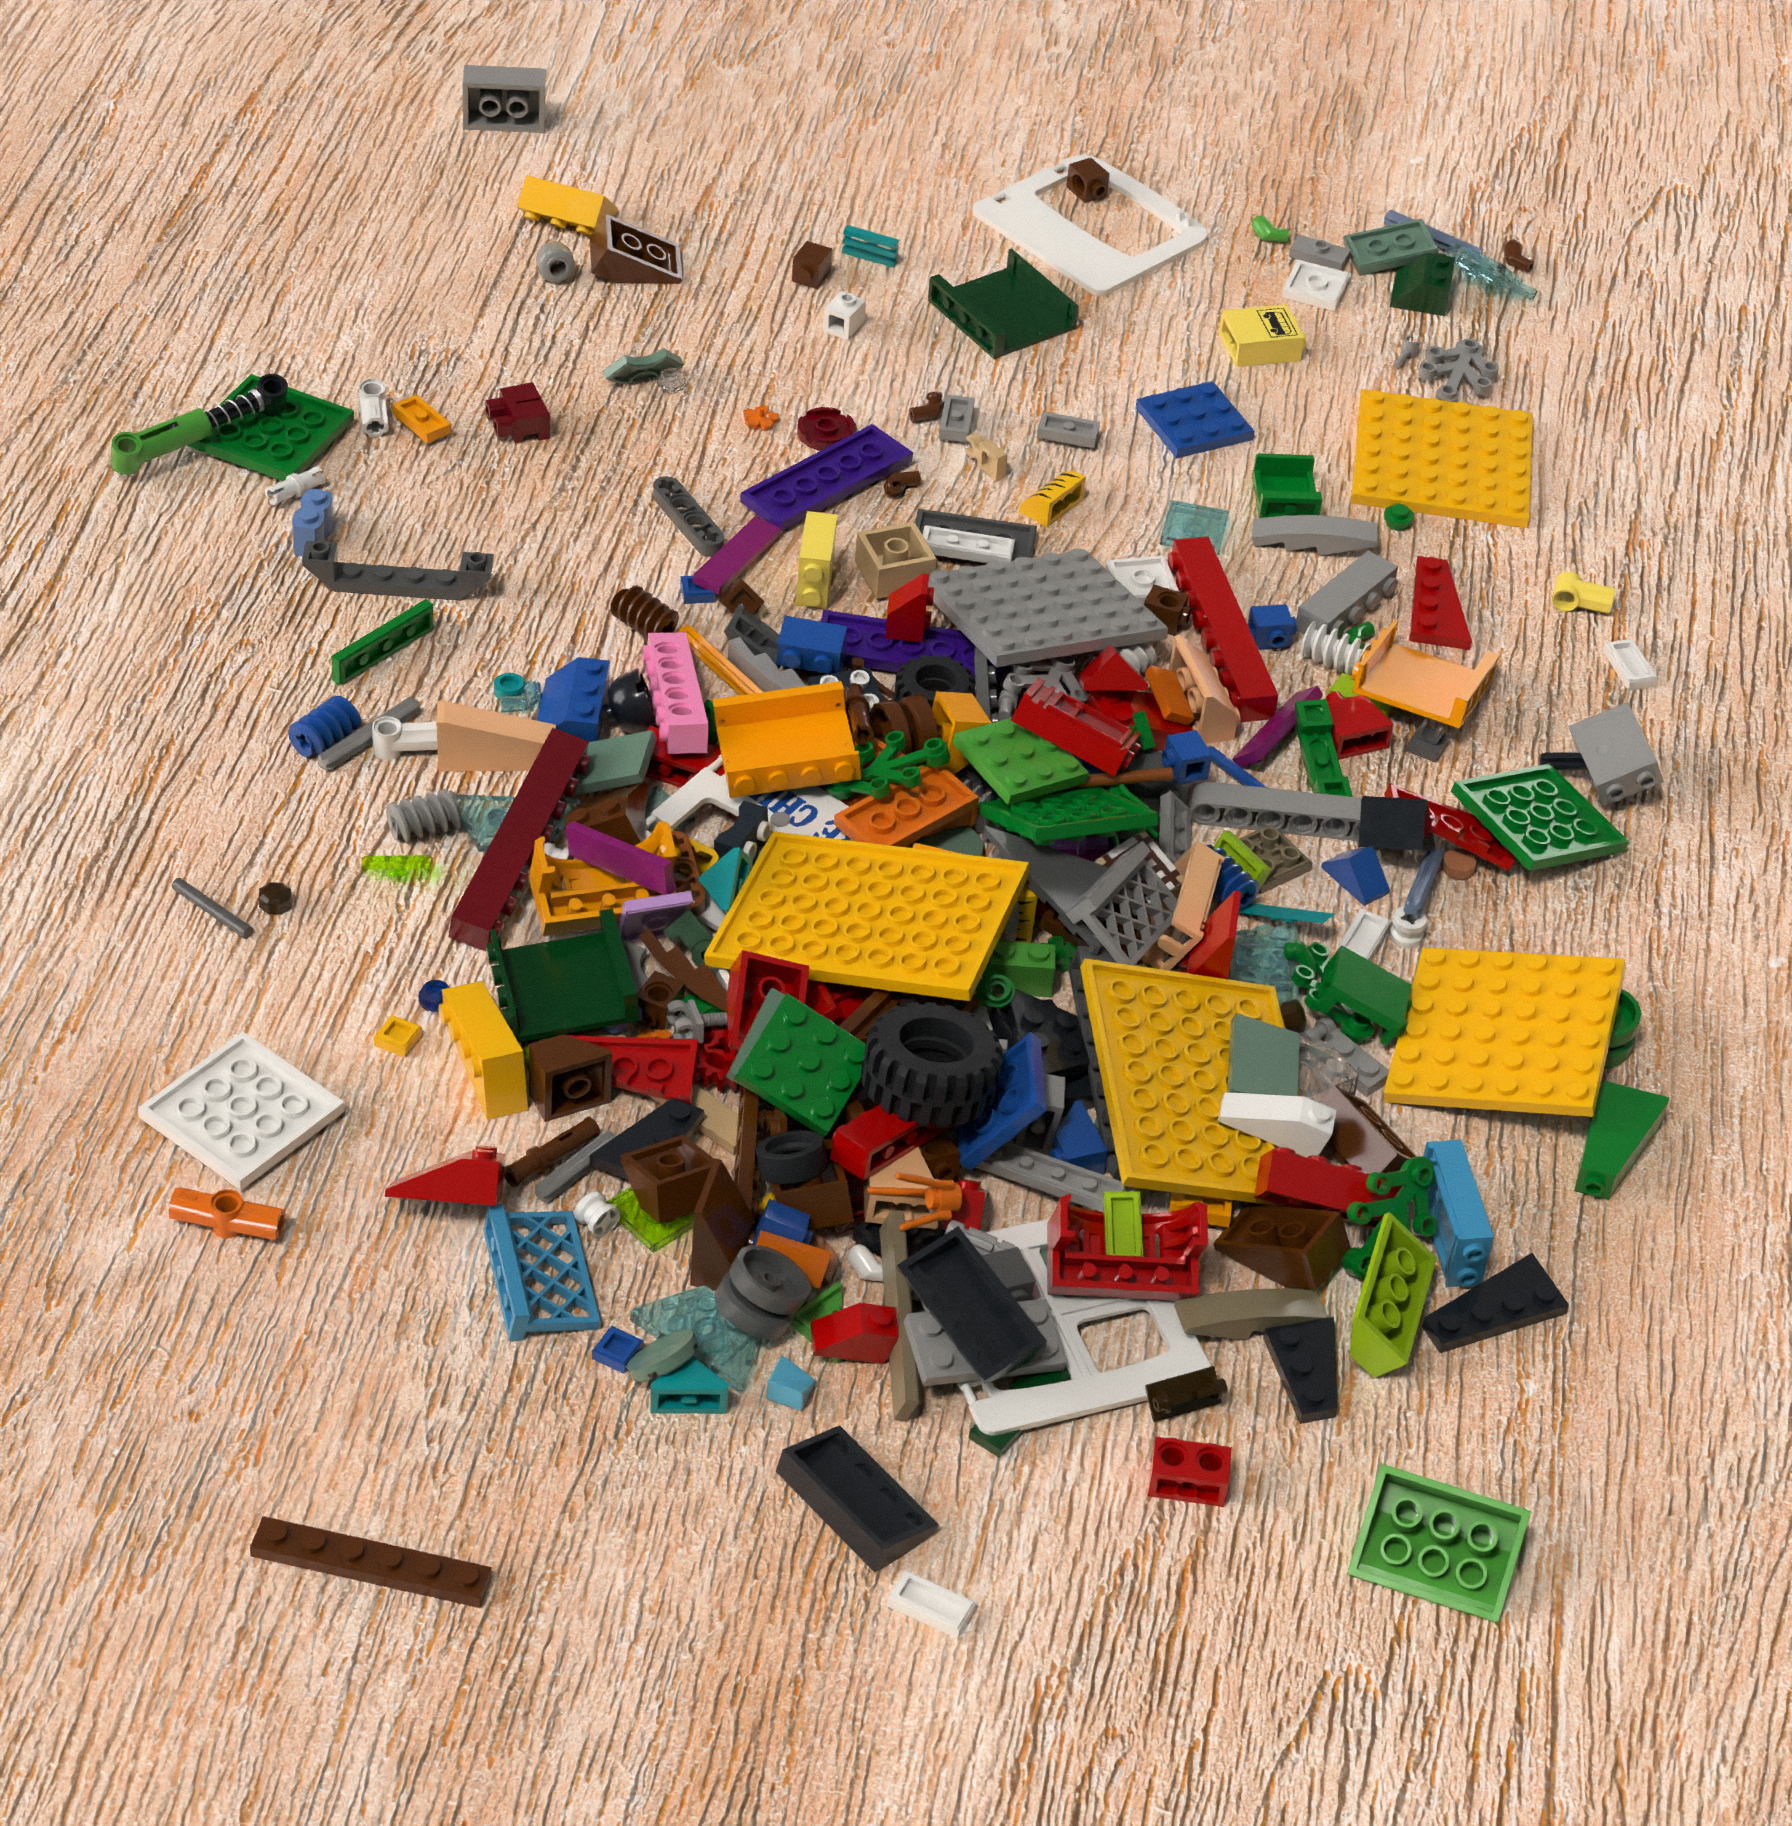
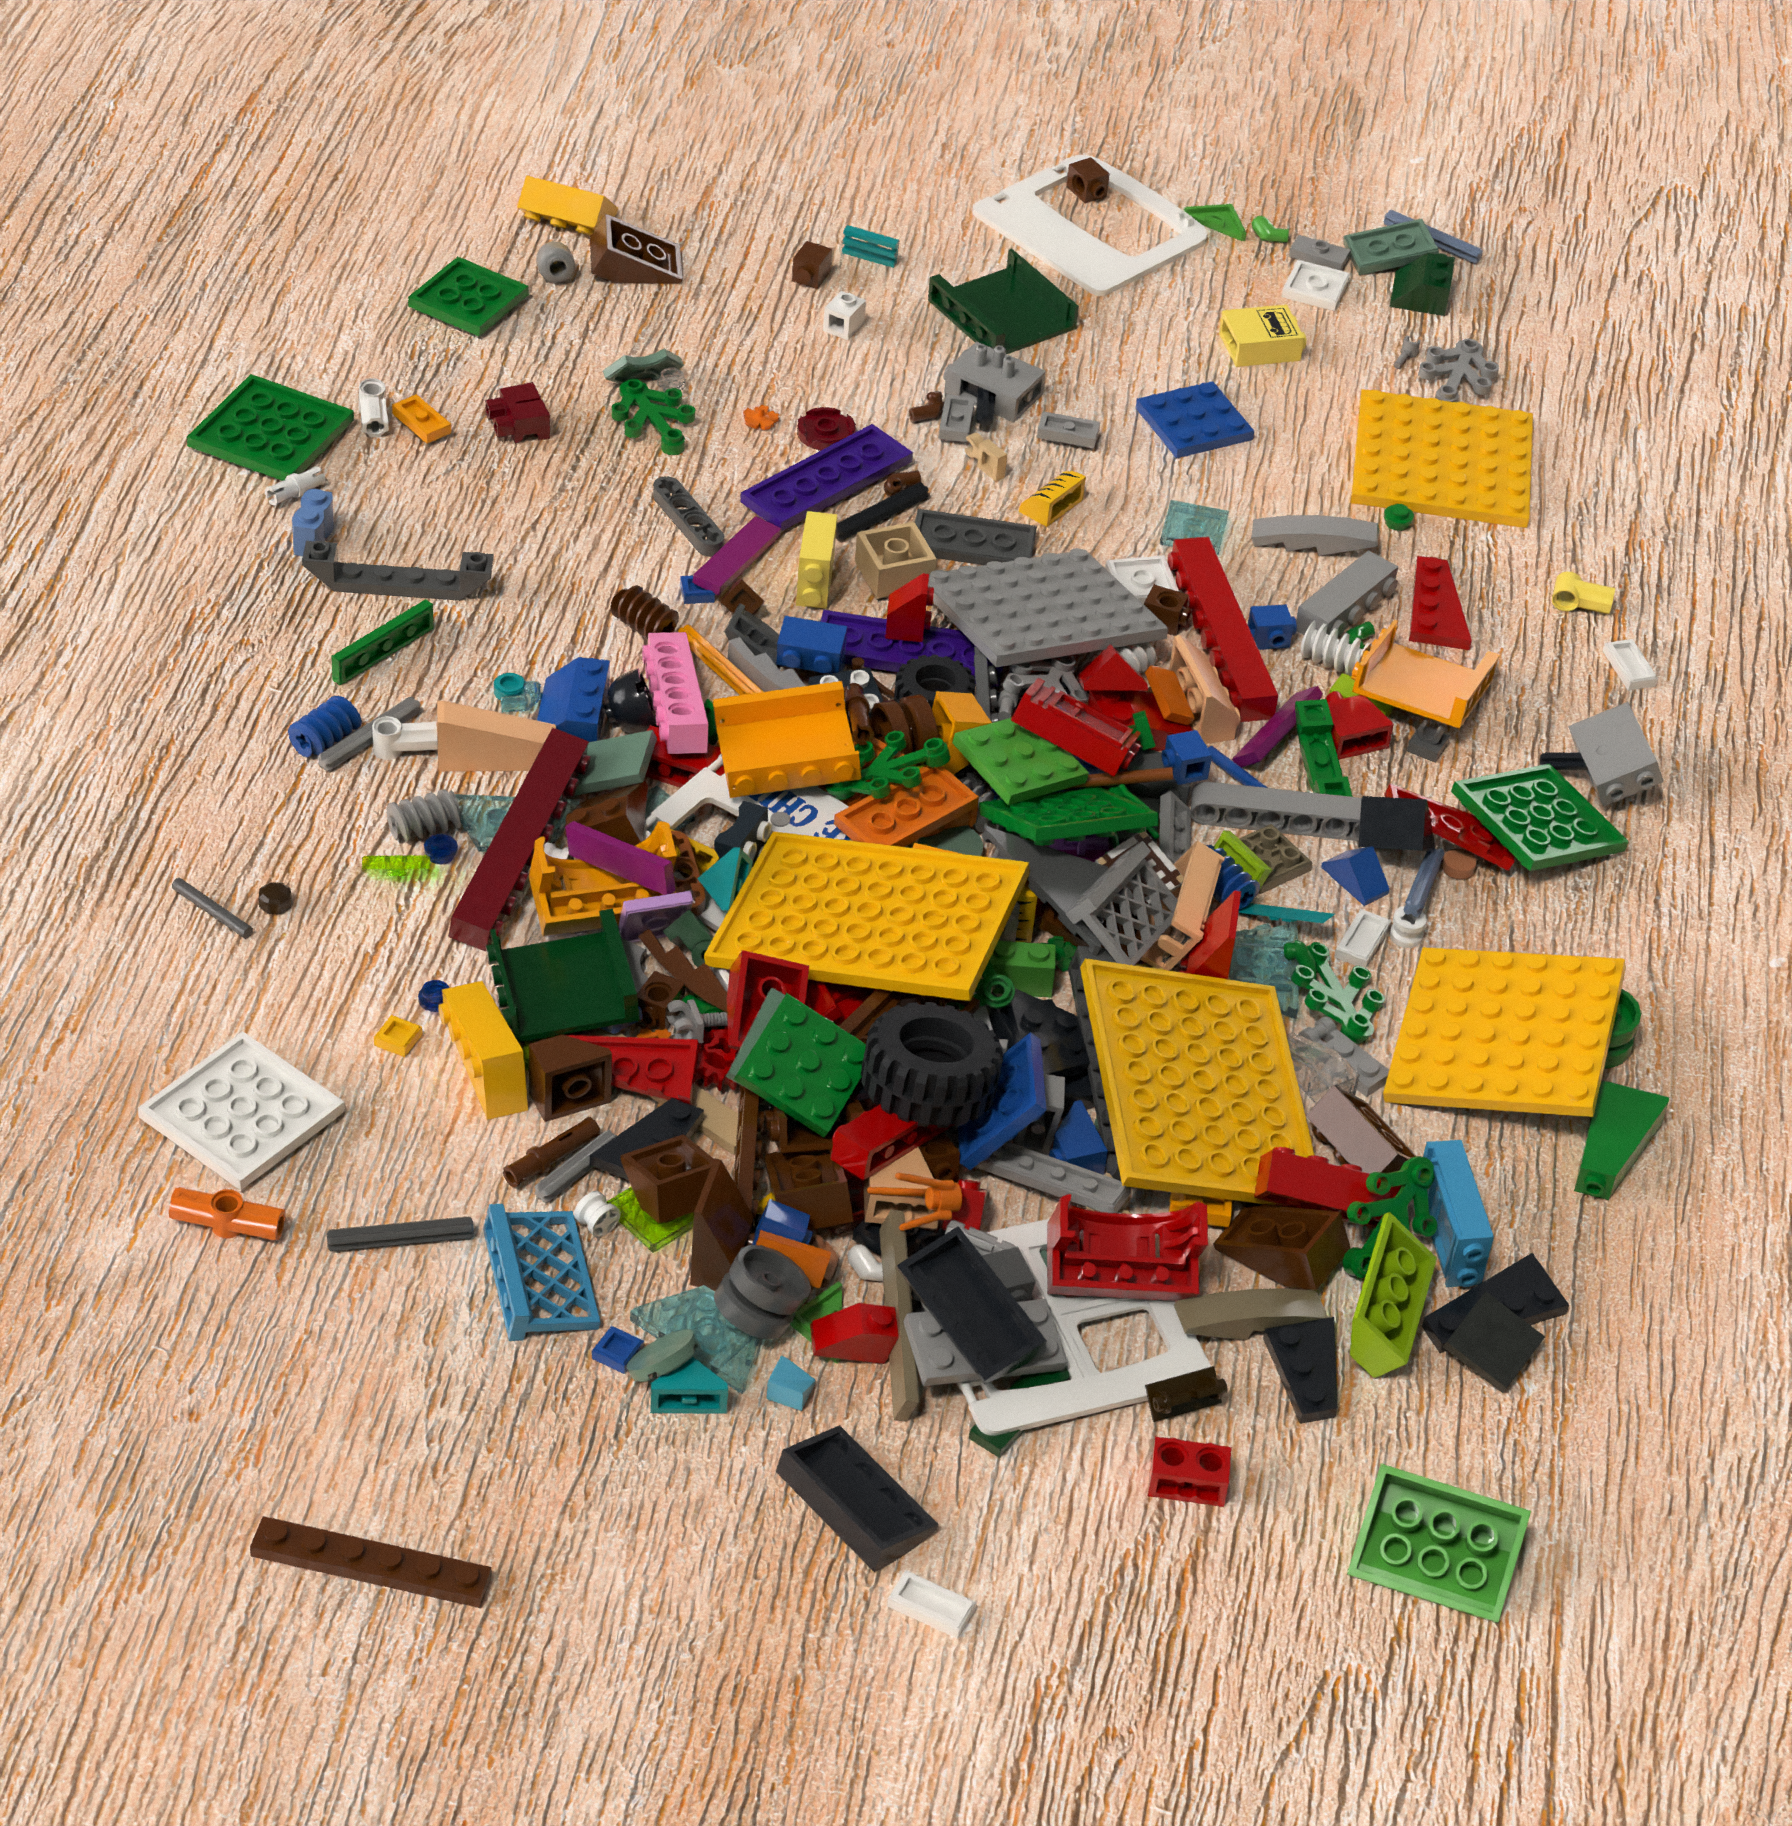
piece [111,373,288,475] -> none
red slope [385,1146,506,1206] -> none
light grey brick [463,65,546,133] -> none
black tyre [756,1130,828,1185] -> none
white tile [923,525,1015,563] -> none
lime tile [1103,1191,1143,1257] -> none
white slope [1217,1092,1337,1158] -> none
sand green tile [1227,1013,1300,1096] -> none
green panel [1252,453,1322,518] -> none
dark brown tile [1281,999,1307,1033] -> none
green panel [1315,945,1412,1046] -> none
clear light blue wing [1444,242,1538,301] -> none
reddish brown arm [1504,239,1534,273] -> none
none -> dark grey axle [326,1216,474,1252]
none -> green plate [408,256,529,337]
none -> clear blue plate [424,834,458,865]
none -> green plant [611,379,696,455]
none -> black axle [836,482,929,541]
none -> light grey piece [943,341,1046,428]
none -> bright green tile [1184,204,1246,241]
none -> pearl dark grey tile [1443,1291,1545,1393]

